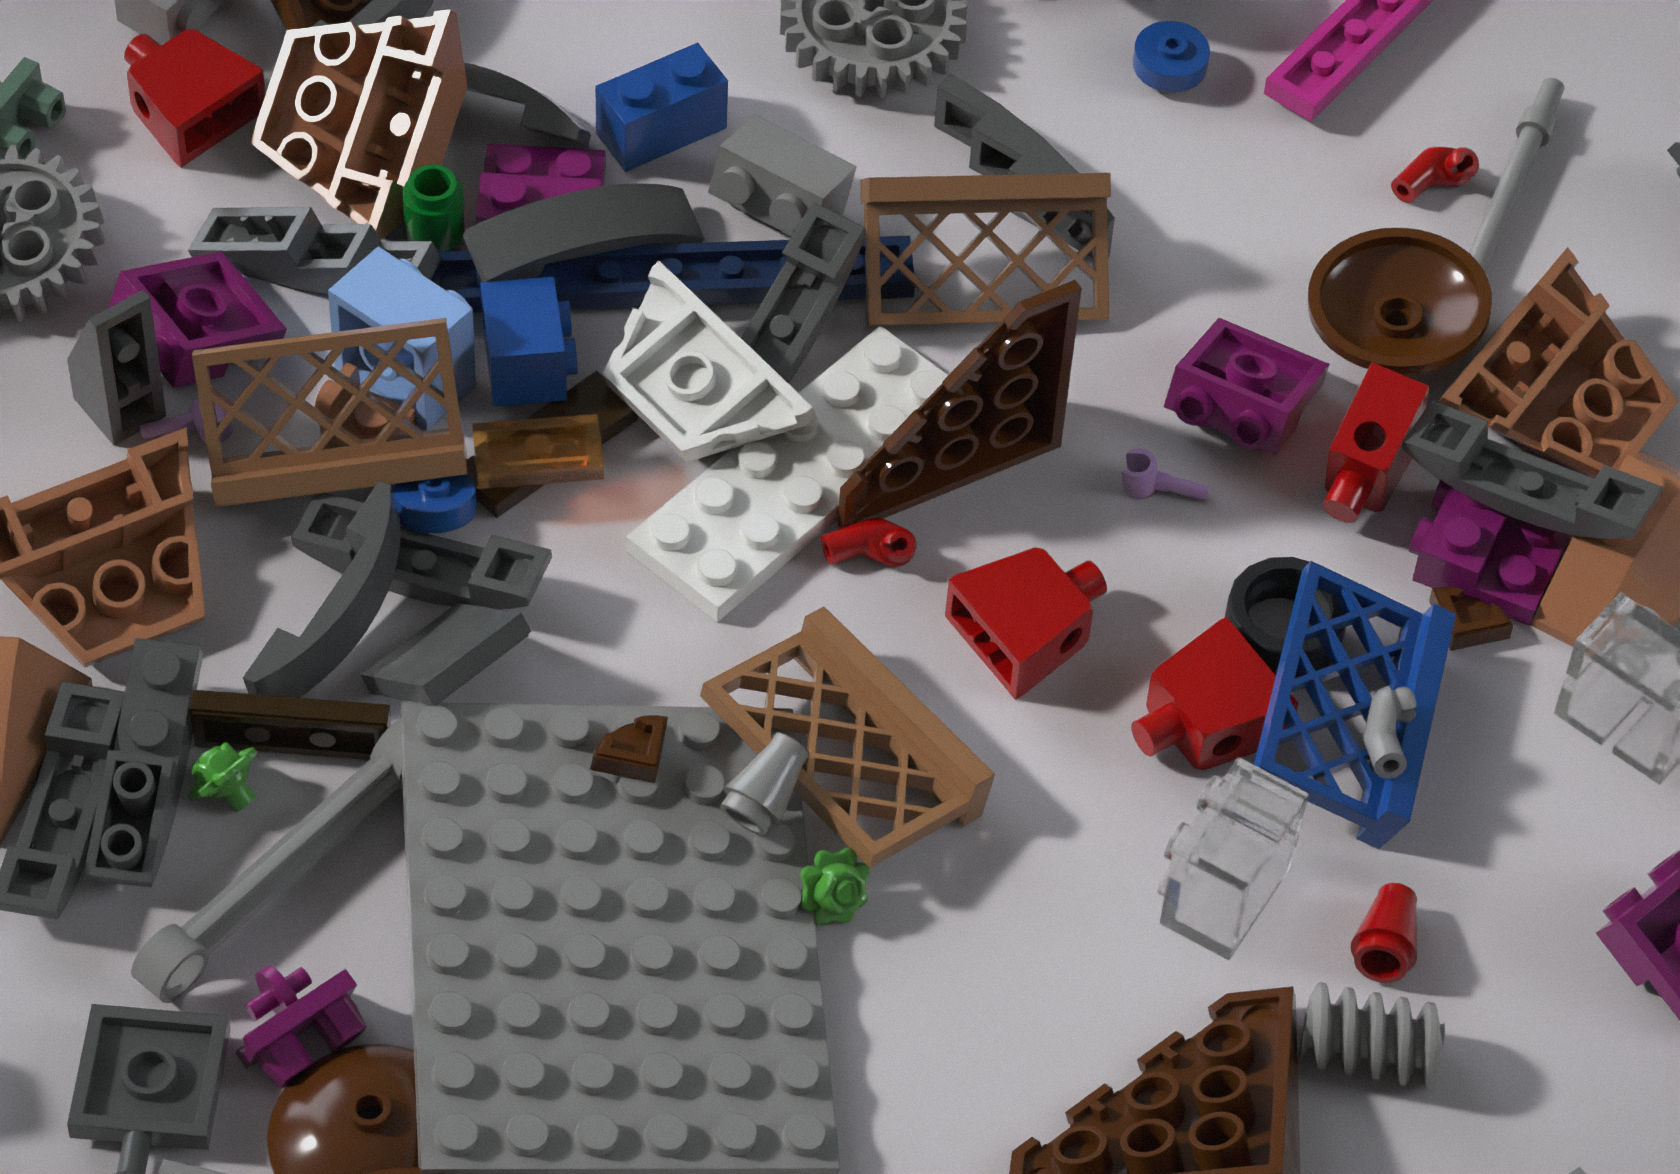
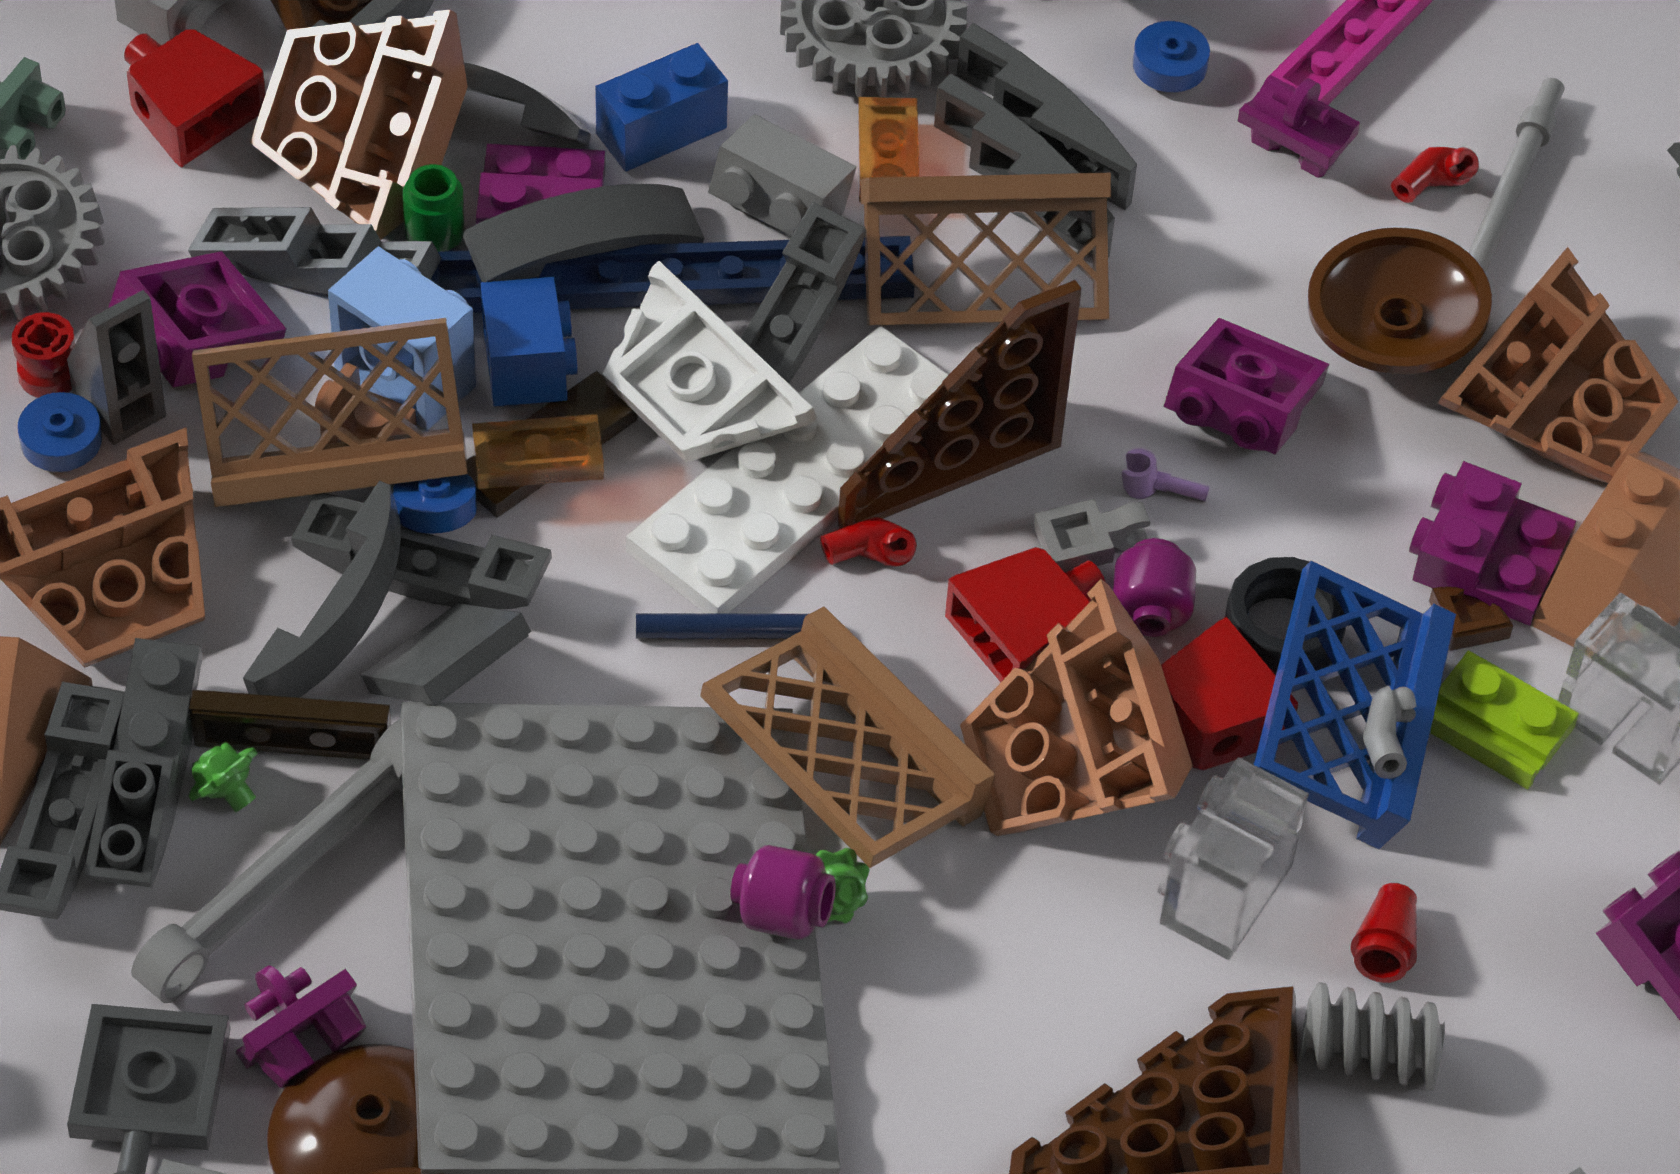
lavender hand [140,398,233,443] -> none
reddish brown tile [590,715,668,783] -> none
light grey cone [720,732,810,836] -> none
red torso [1322,362,1429,523] -> none
dark grey slope [1403,400,1663,539] -> none
none -> red wheel [12,312,75,398]
none -> blue wheel [17,392,102,472]
none -> dark blue bar [636,613,808,639]
none -> magenta head [730,845,836,940]
none -> clear orange plate [857,97,919,202]
none -> dark grey slope [956,23,1137,210]
none -> nougat wedge [960,579,1193,836]
none -> light grey plate [1034,498,1150,572]
none -> magenta head [1113,538,1197,637]
none -> magenta hips [1237,75,1360,178]
none -> lime plate [1430,650,1579,790]

